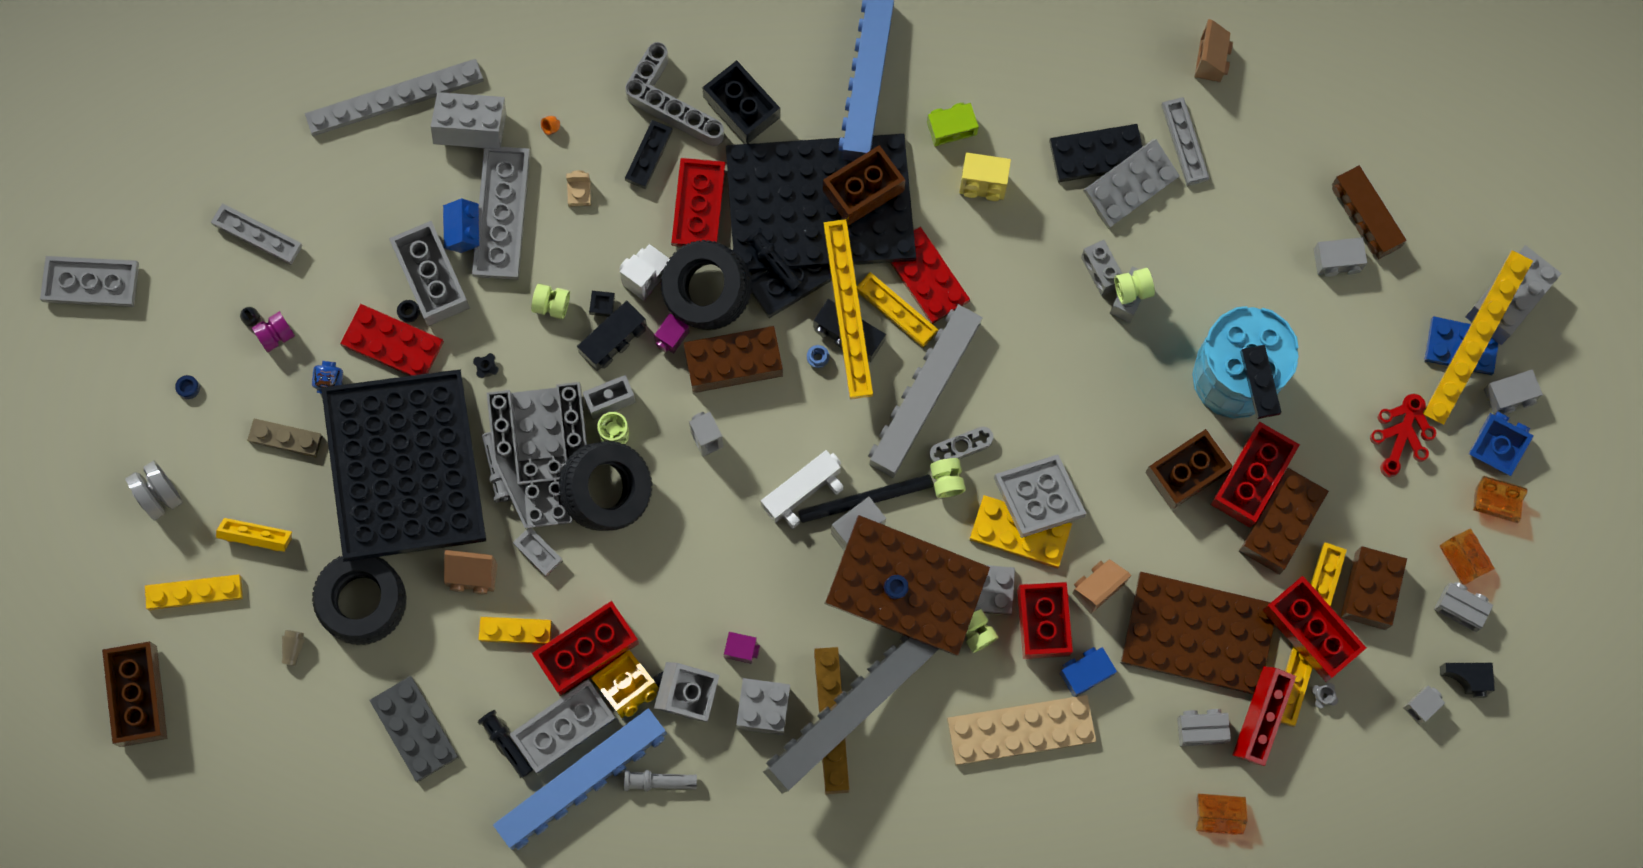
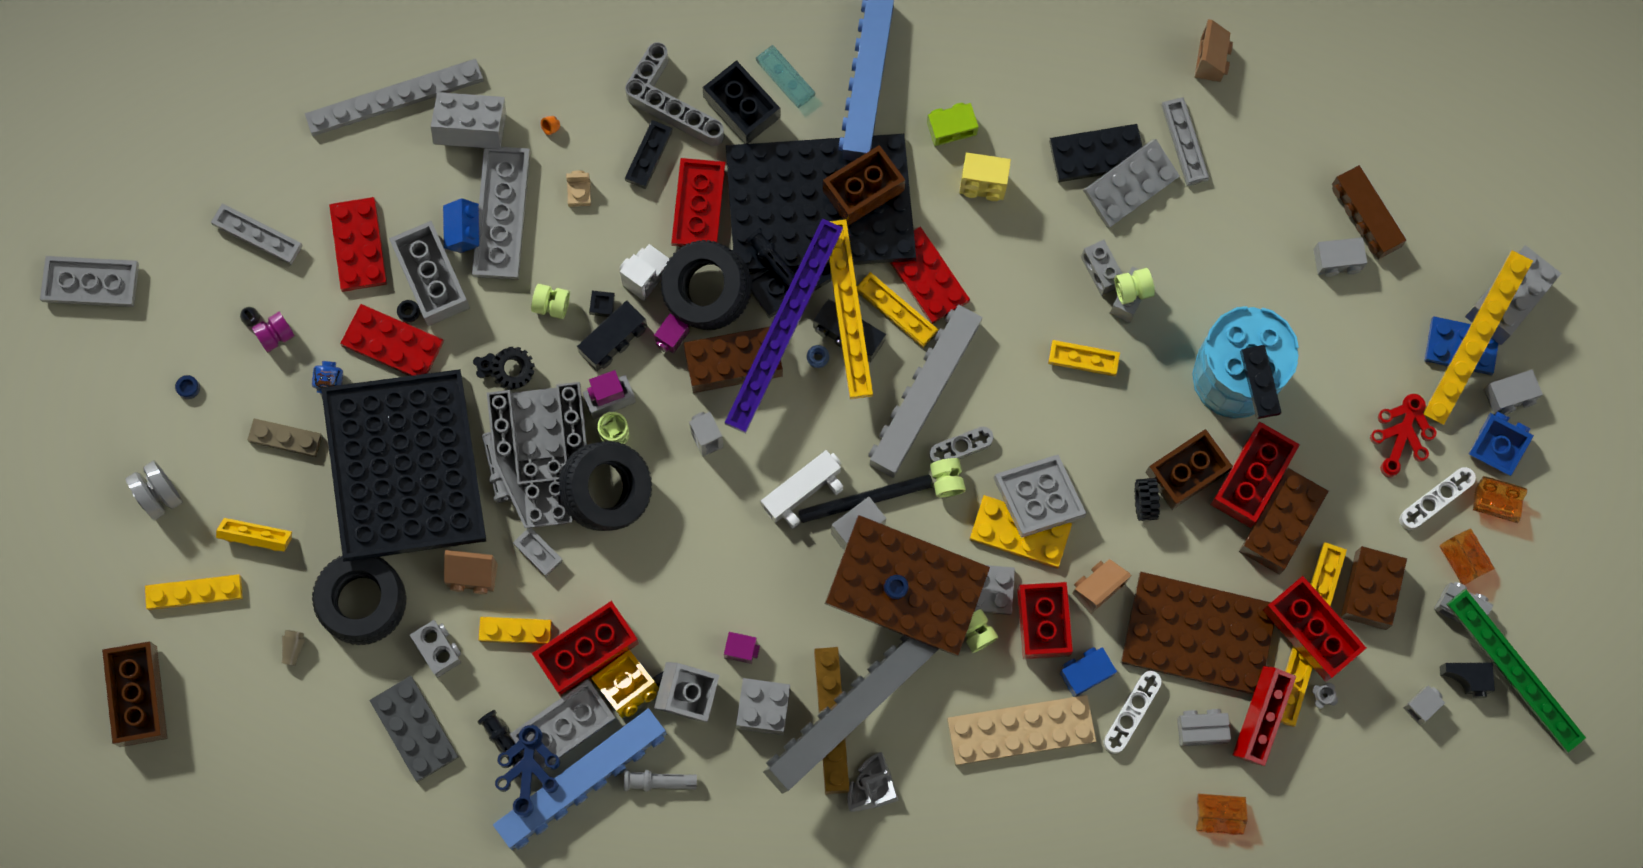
none -> red plate [329,197,387,292]
none -> light grey brick [410,620,462,678]
none -> black tyre [490,346,535,390]
none -> dark blue plant [495,725,560,818]
none -> magenta brick [587,370,625,407]
none -> dark purple plate [724,218,843,434]
none -> clear light blue tile [756,45,815,108]
none -> light grey brick [848,752,899,812]
none -> yellow plate [1048,340,1120,376]
none -> white beam [1103,671,1161,754]
none -> black tyre [1134,478,1160,521]
none -> white beam [1399,467,1476,530]
none -> green plate [1446,589,1586,753]

